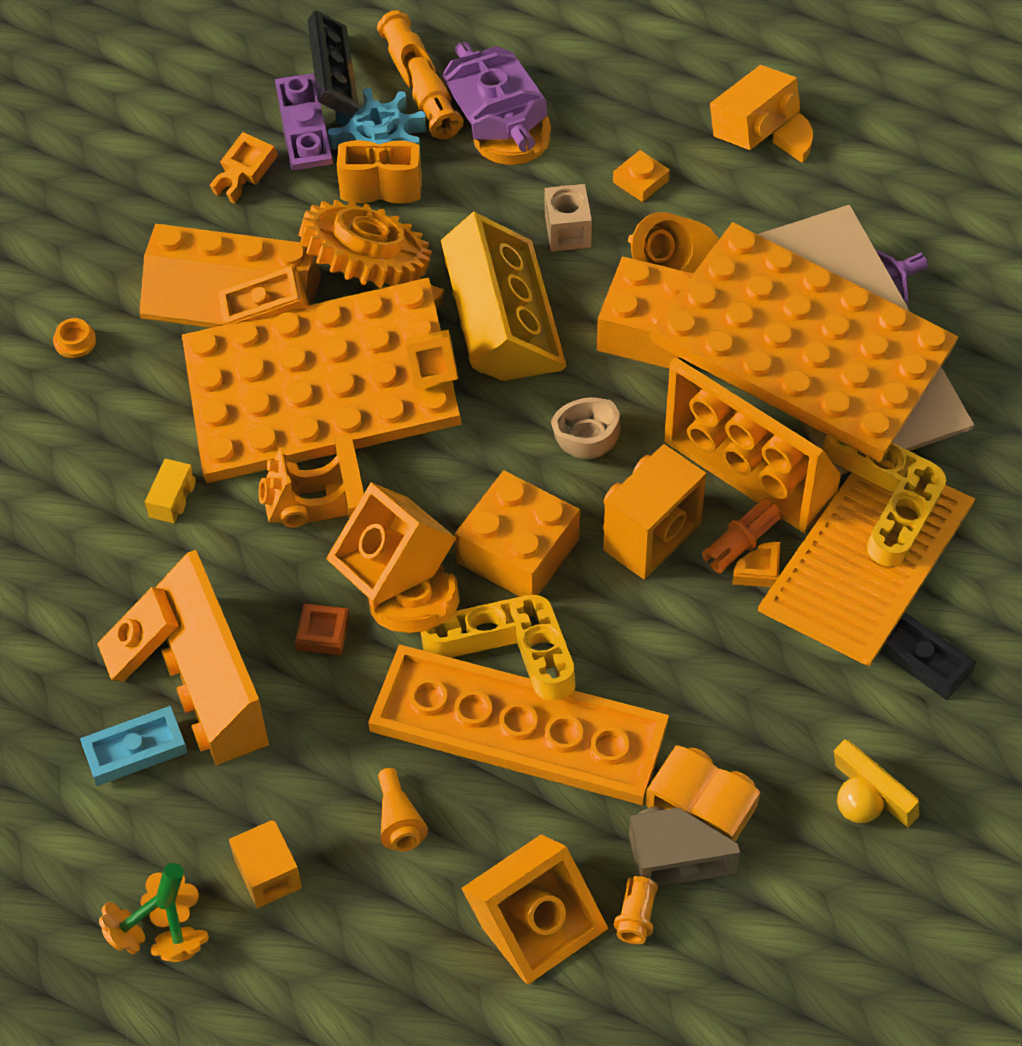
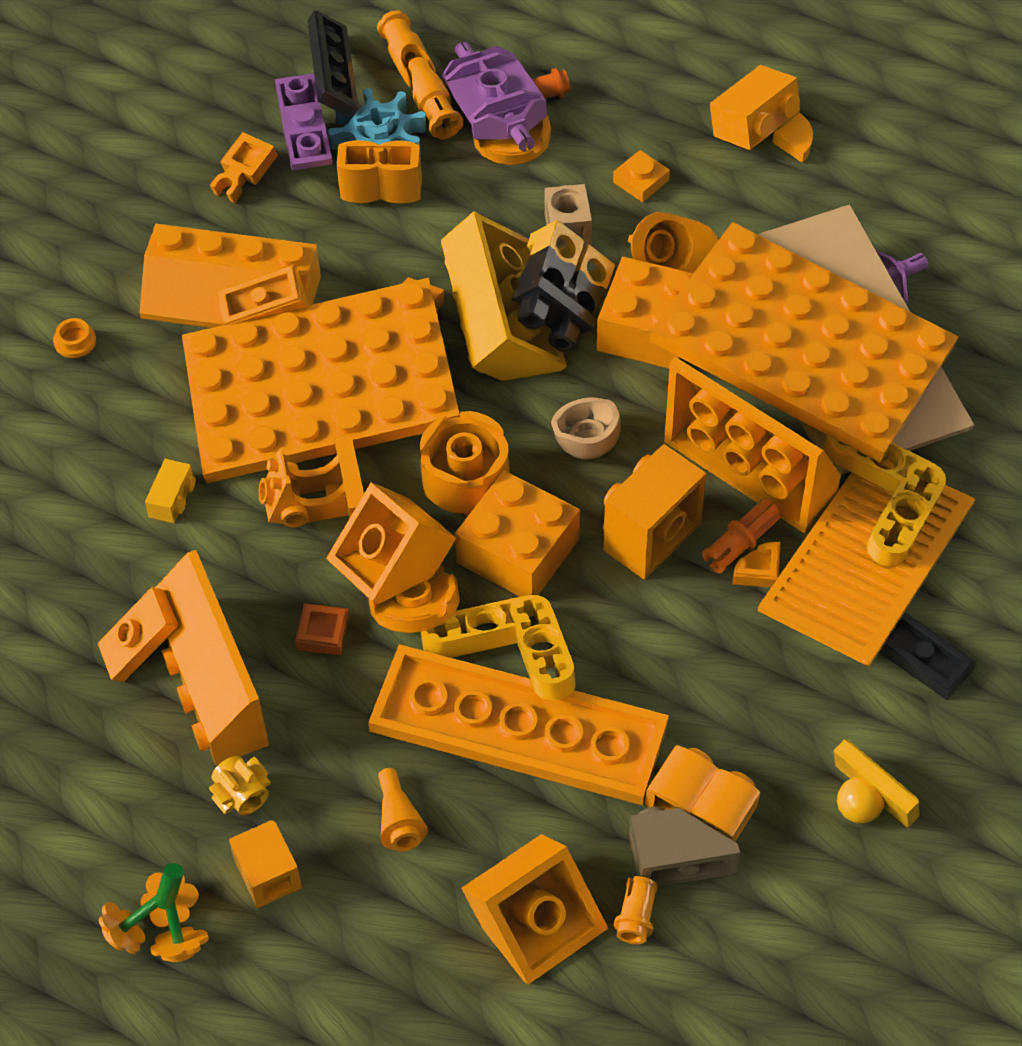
medium azure plate [80,706,188,786] -> none
light orange gear [298,200,432,288] -> none
light orange panel [405,330,458,388] -> none
none -> yellow gear [209,756,271,816]
none -> light orange brick [420,411,510,517]
none -> black hips [512,220,615,352]
none -> orange pin [532,68,571,99]

